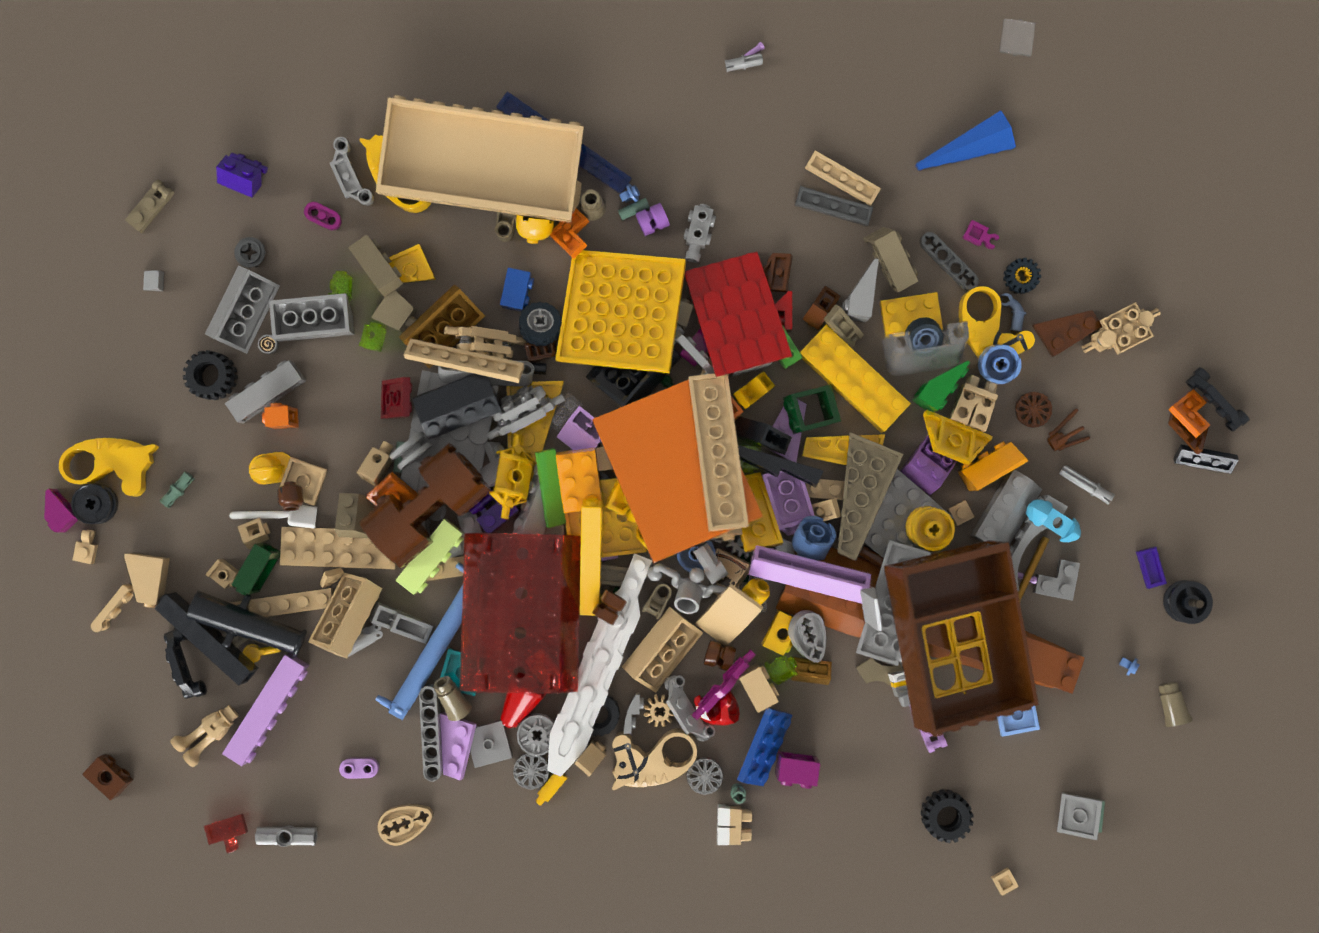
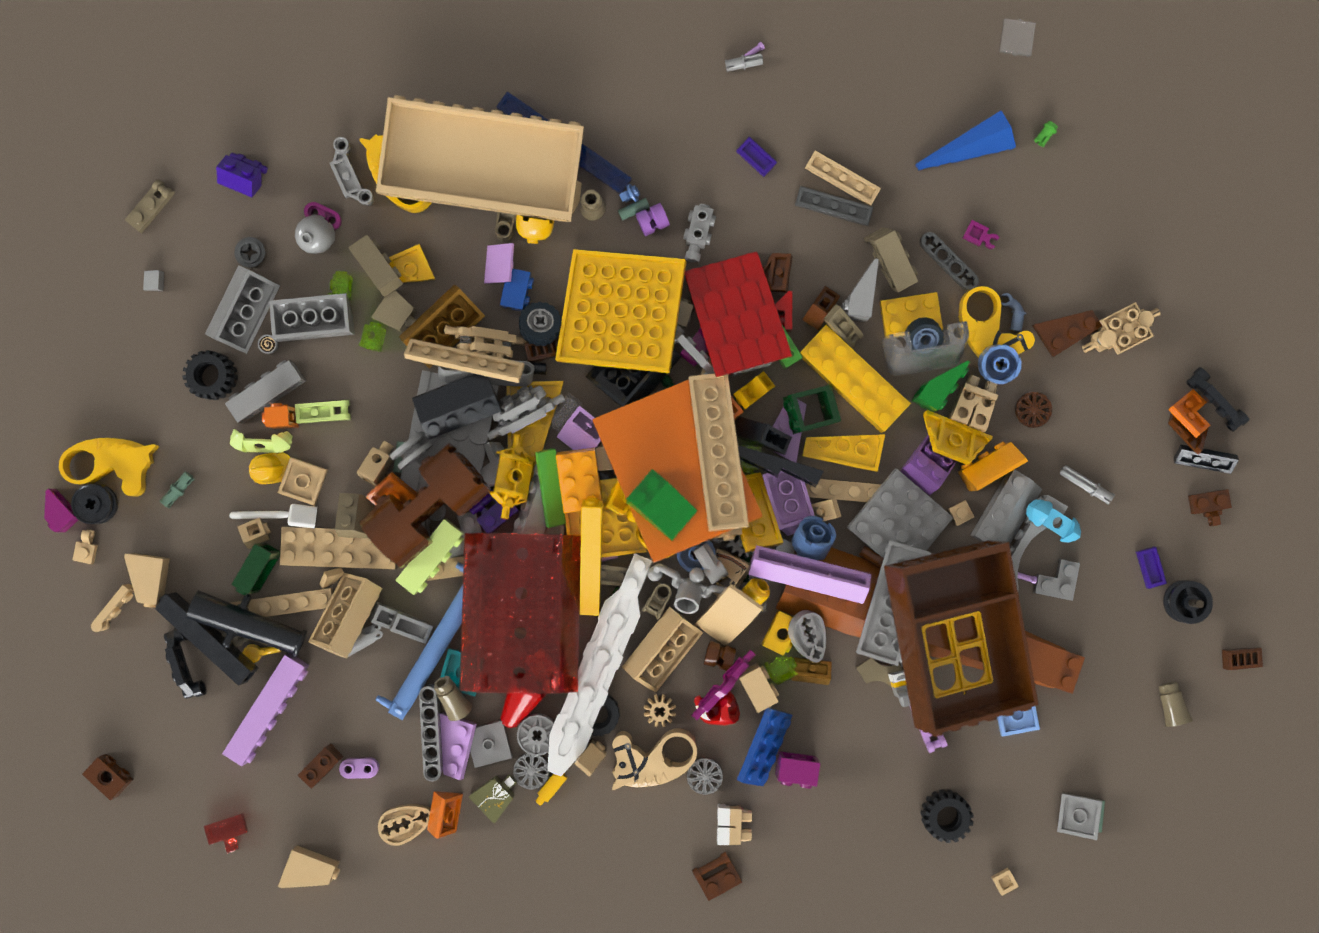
tan piece [170,705,239,767] -> none
tan brick [205,559,239,589] -> none
light grey piece [255,825,318,847] -> none
reddish brown head [277,481,304,511] -> none
dark red plate [381,377,412,419] -> none
orange plate [550,208,589,259] -> none
reddish brown wheel [592,589,627,625] -> none
light grey slope [624,692,644,734] -> none
light grey plate [664,675,715,741] -> none
sand green pin [730,783,746,804] -> none
dark tan wing [838,432,904,561] -> none
light grey slope [860,587,882,631] -> none
yellow wheel [905,506,955,551] -> none
black bush [1003,258,1041,294] -> none
pearl gold bar [1018,536,1049,601] -> none
reddish brown plant [1047,408,1090,451] -> none
medium blue plate [1119,657,1140,676] -> none
none -> yellowish green piece [230,429,293,454]
none -> tan slope [278,845,340,888]
none -> light grey cylinder [295,215,335,254]
none -> yellowish green plate [295,400,351,424]
none -> reddish brown brick [298,743,344,789]
none -> orange slope [427,791,463,839]
none -> olive torso [469,774,517,823]
none -> lavender piece [484,243,514,284]
none -> green slope [626,469,698,541]
none -> reddish brown plate [692,851,742,901]
none -> dark purple tile [736,136,777,177]
none -> bright green pin [1034,121,1058,147]
none -> reddish brown hinge [1188,489,1232,526]
none -> reddish brown slope [1222,647,1263,670]

